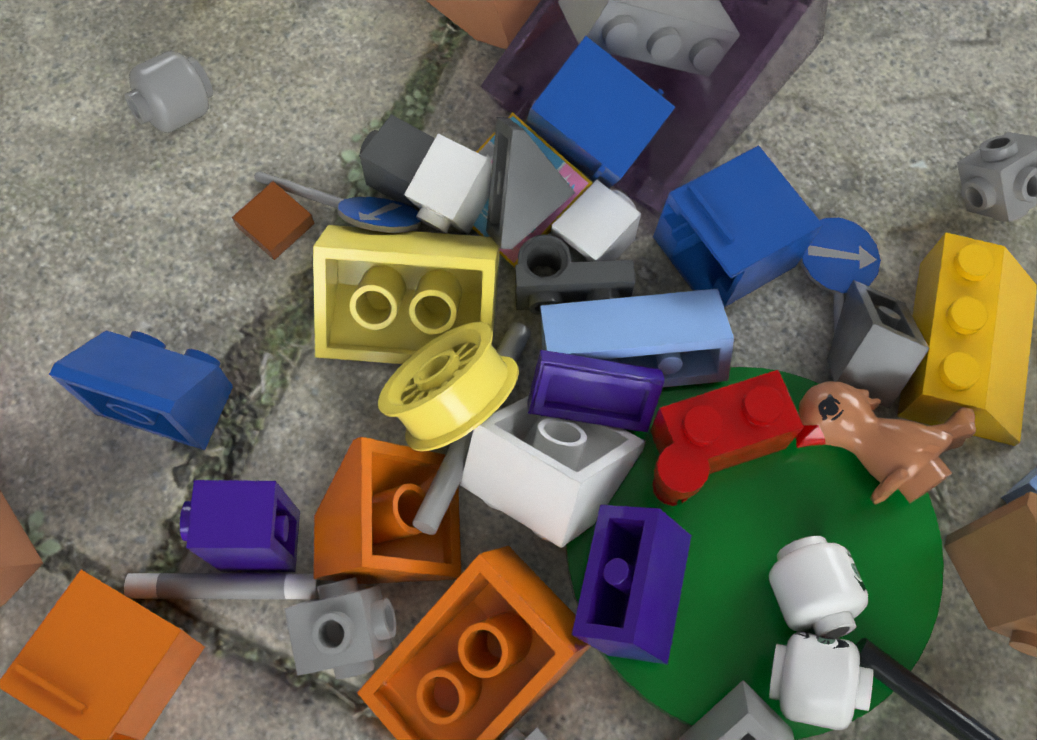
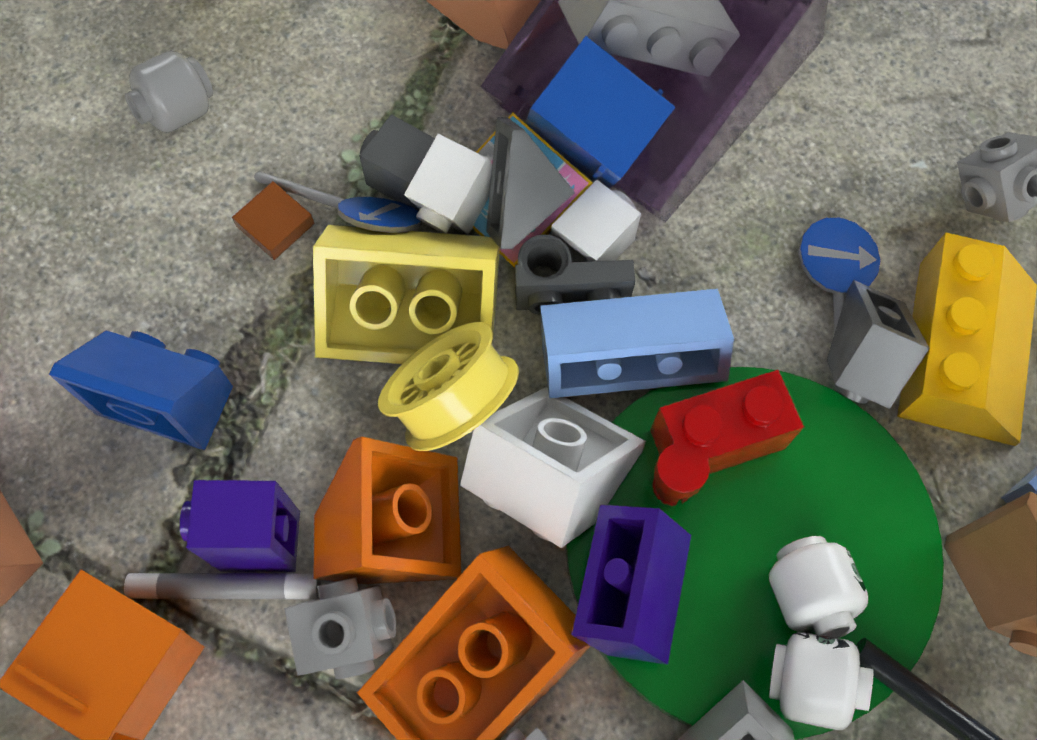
light grey bar [412,322,531,535] -> none
dark purple tile [527,350,665,433] -> none
blue piece [653,145,823,308] -> none
nougat animal [796,381,976,505] -> none

